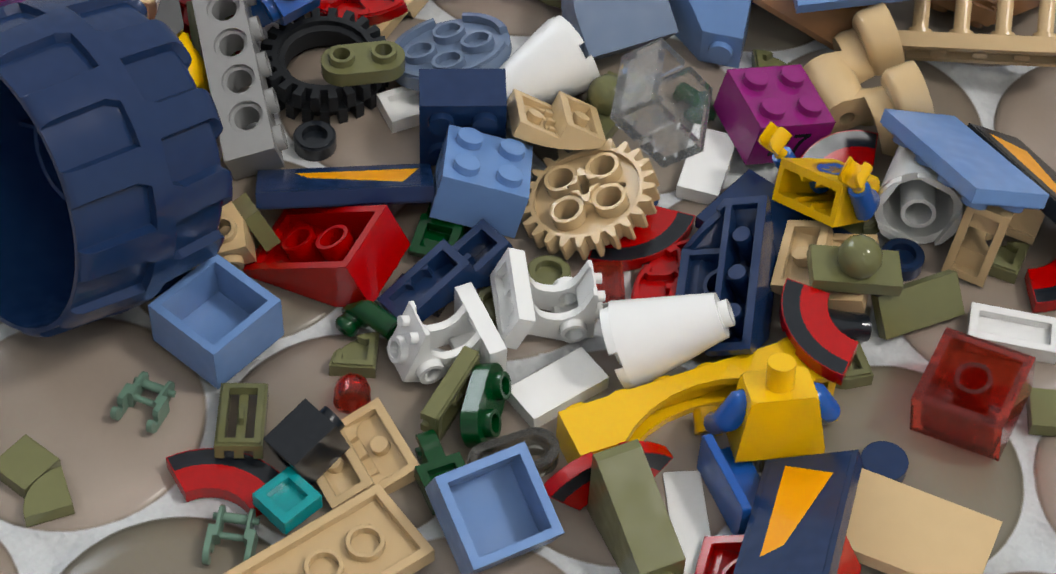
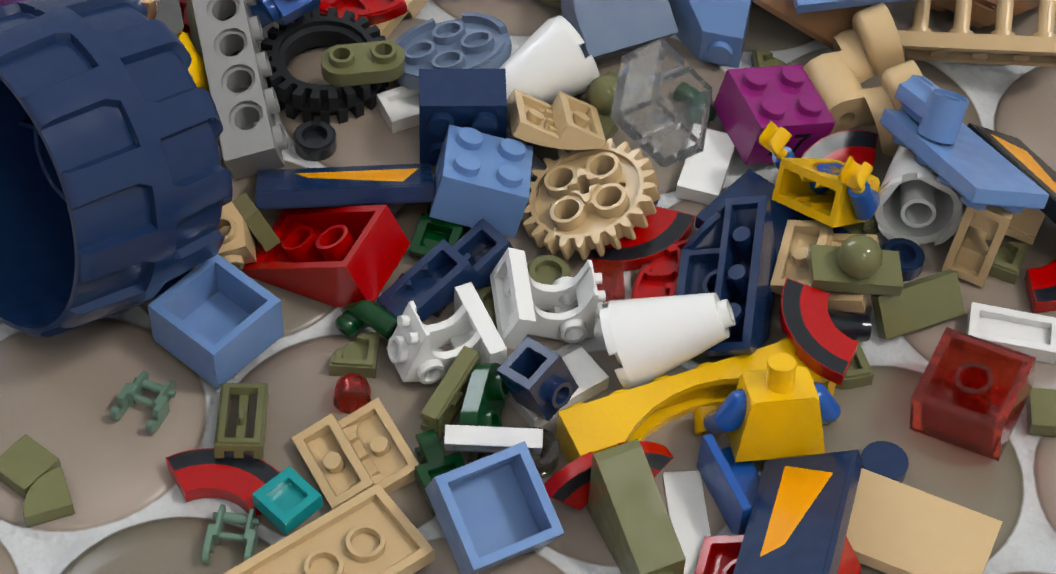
black brick [263,398,350,485] -> none
none -> white tile [444,424,543,455]
none -> dark blue brick [496,336,579,422]
none -> medium blue piece [895,75,970,145]

